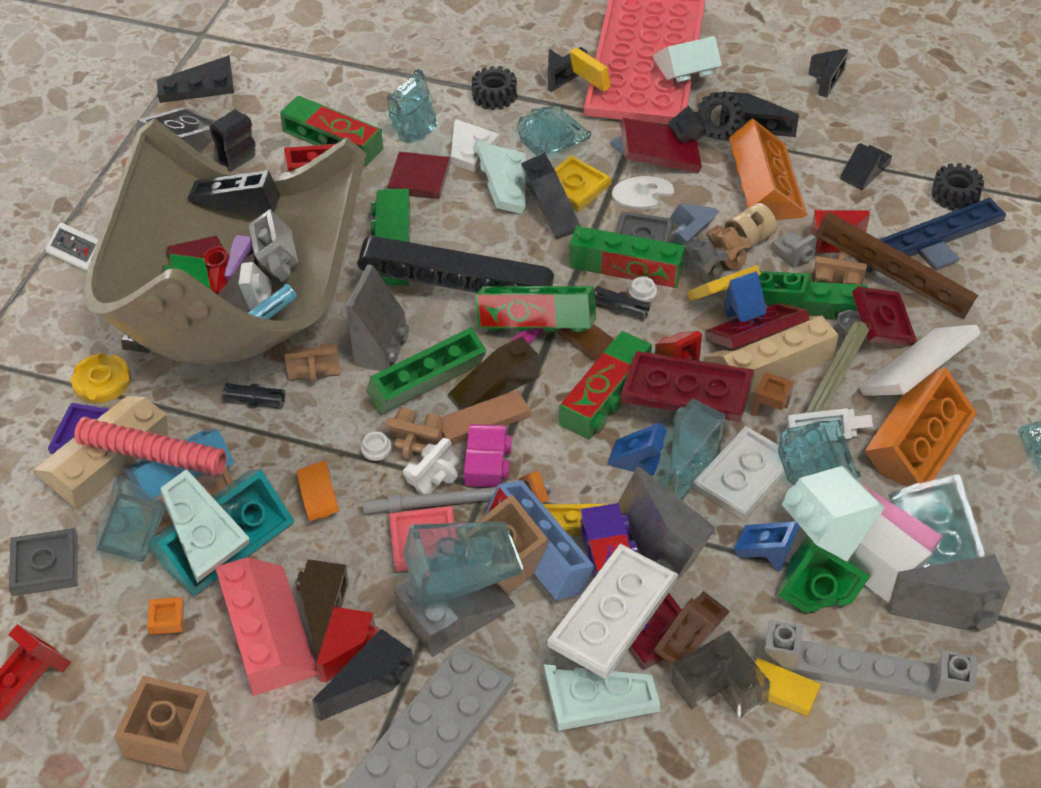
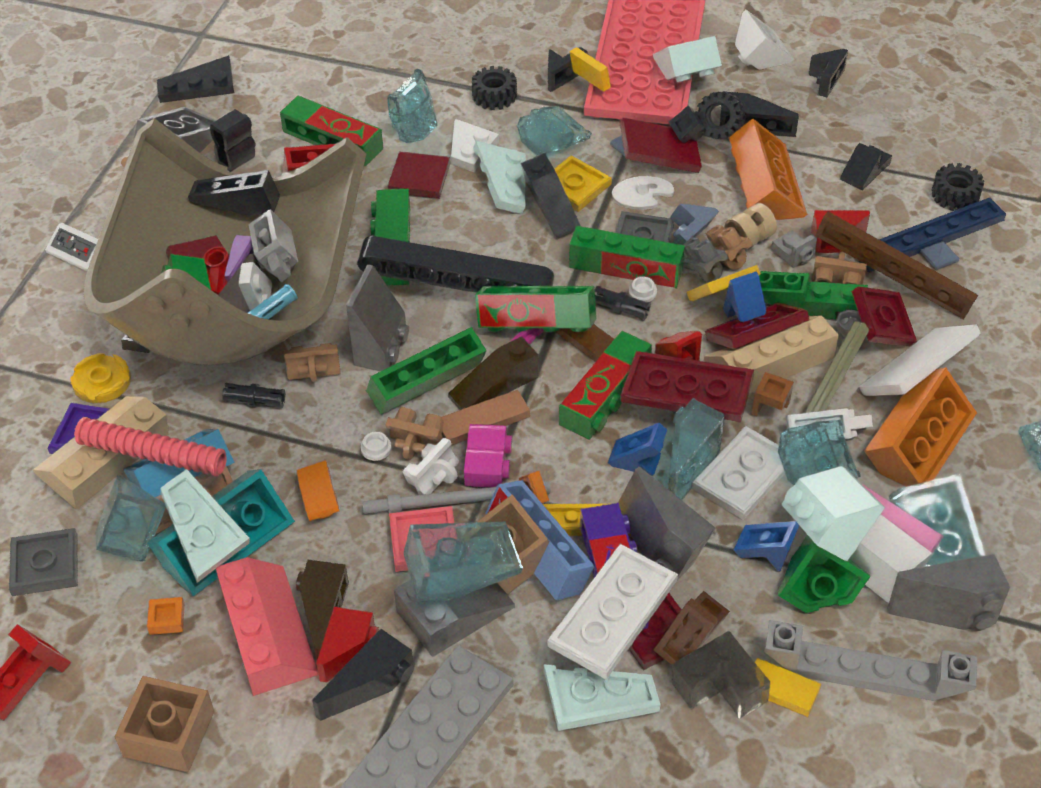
none -> white slope [735,10,794,70]

